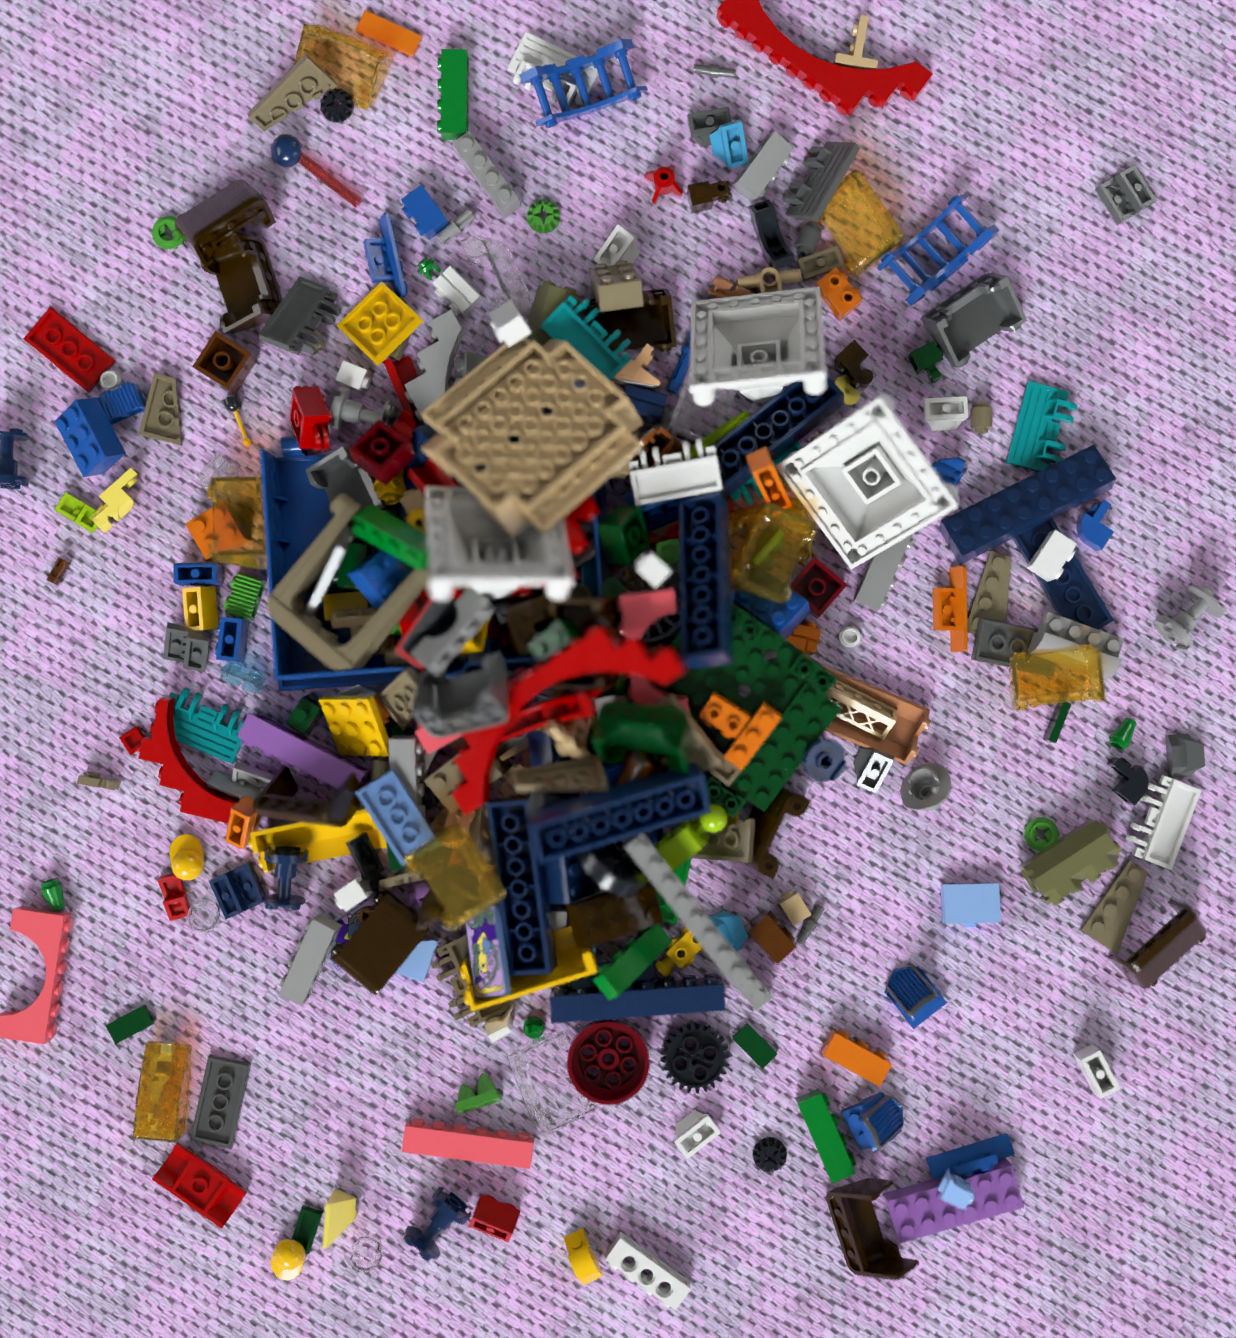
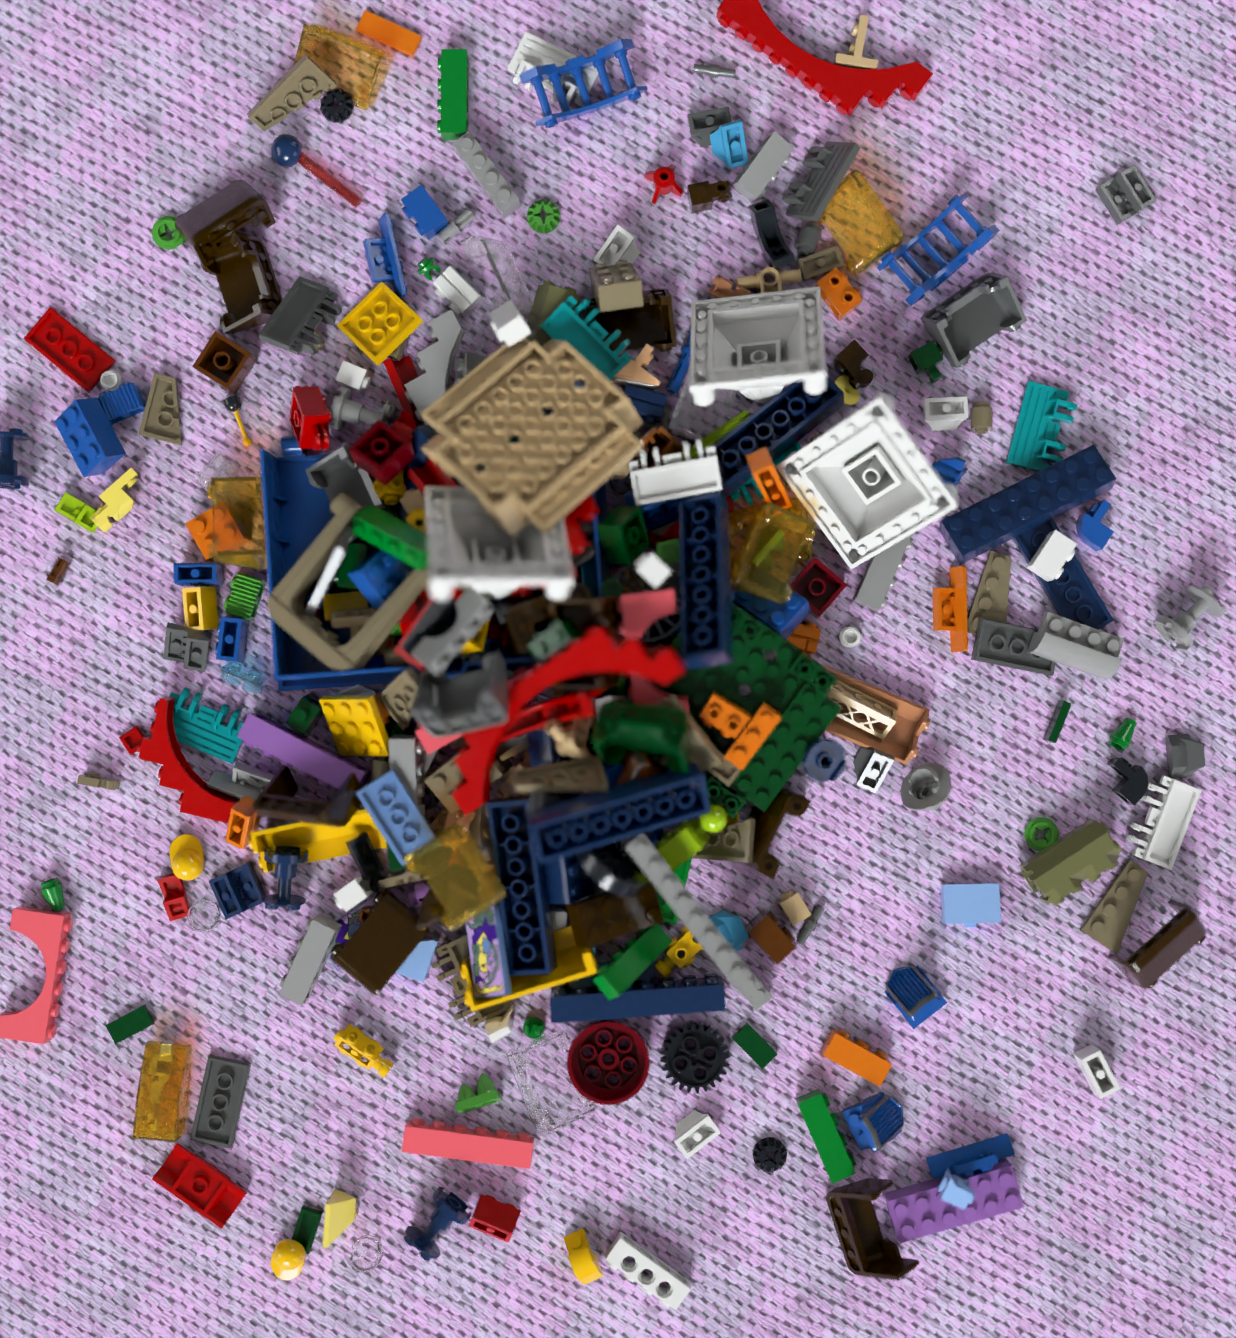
clear yellow windscreen [1009,644,1106,711] -> none
none -> yellow brick [333,1024,394,1078]

